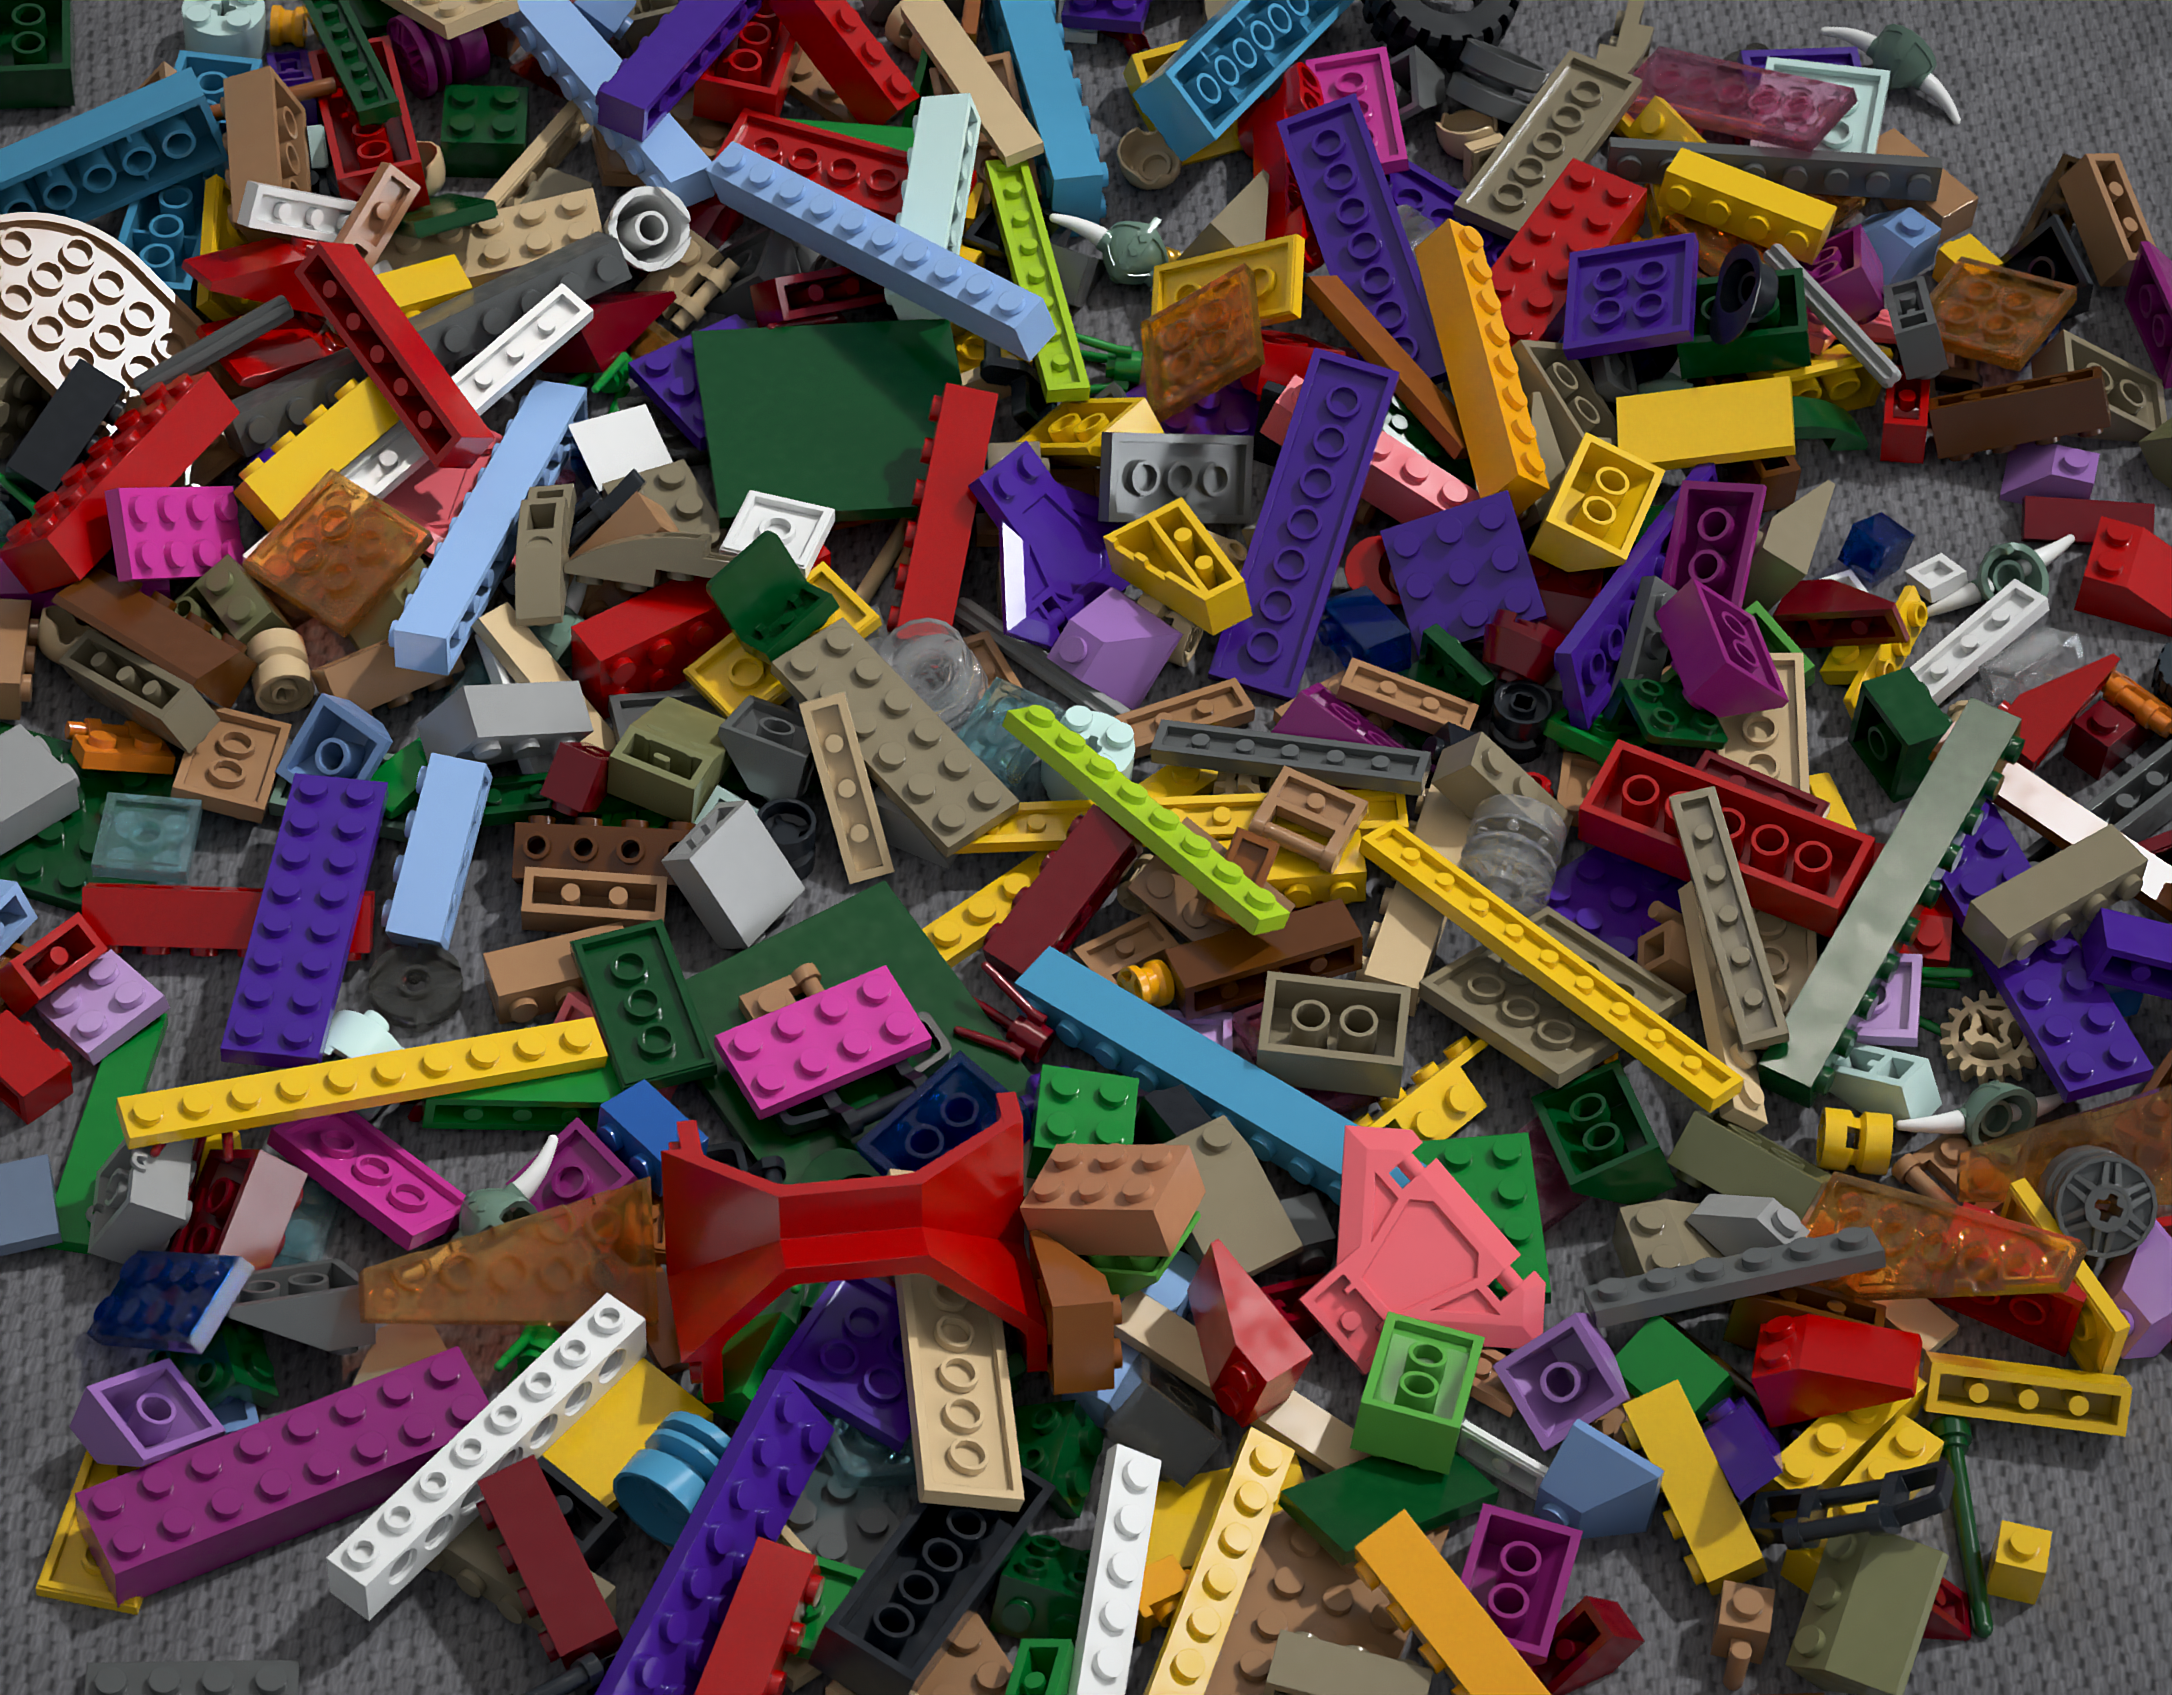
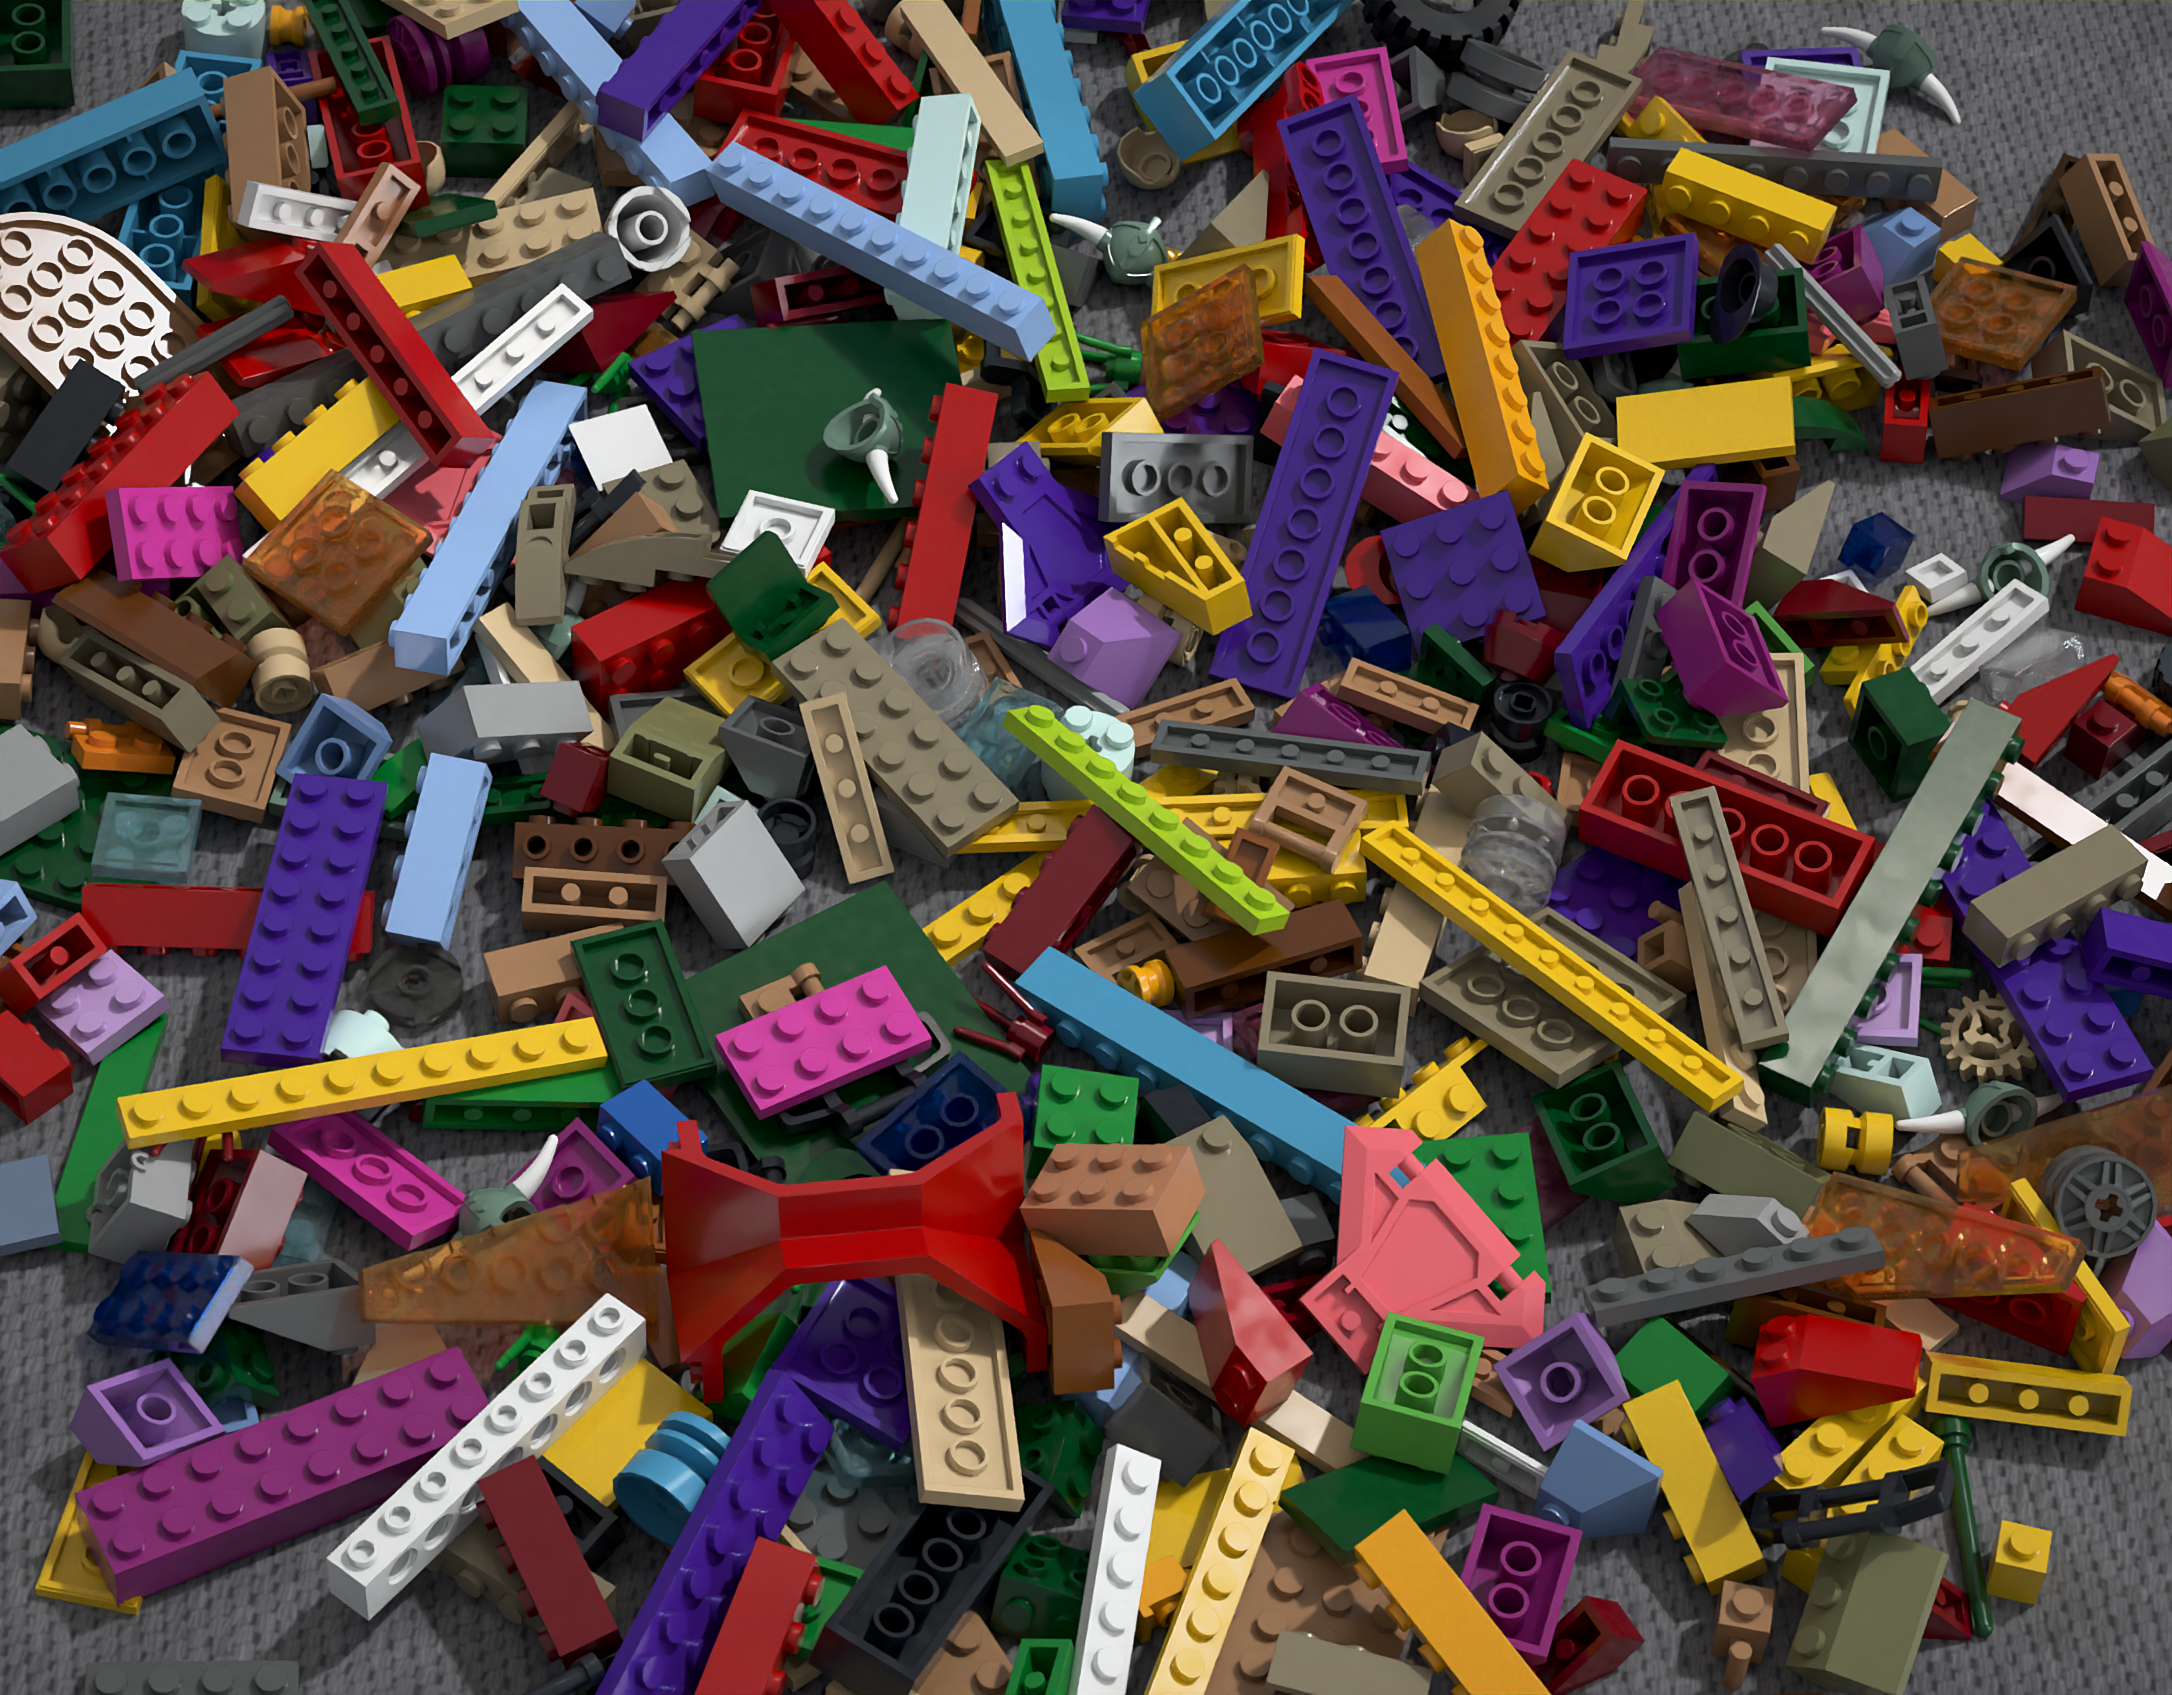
none -> sand green helmet [823,388,903,504]

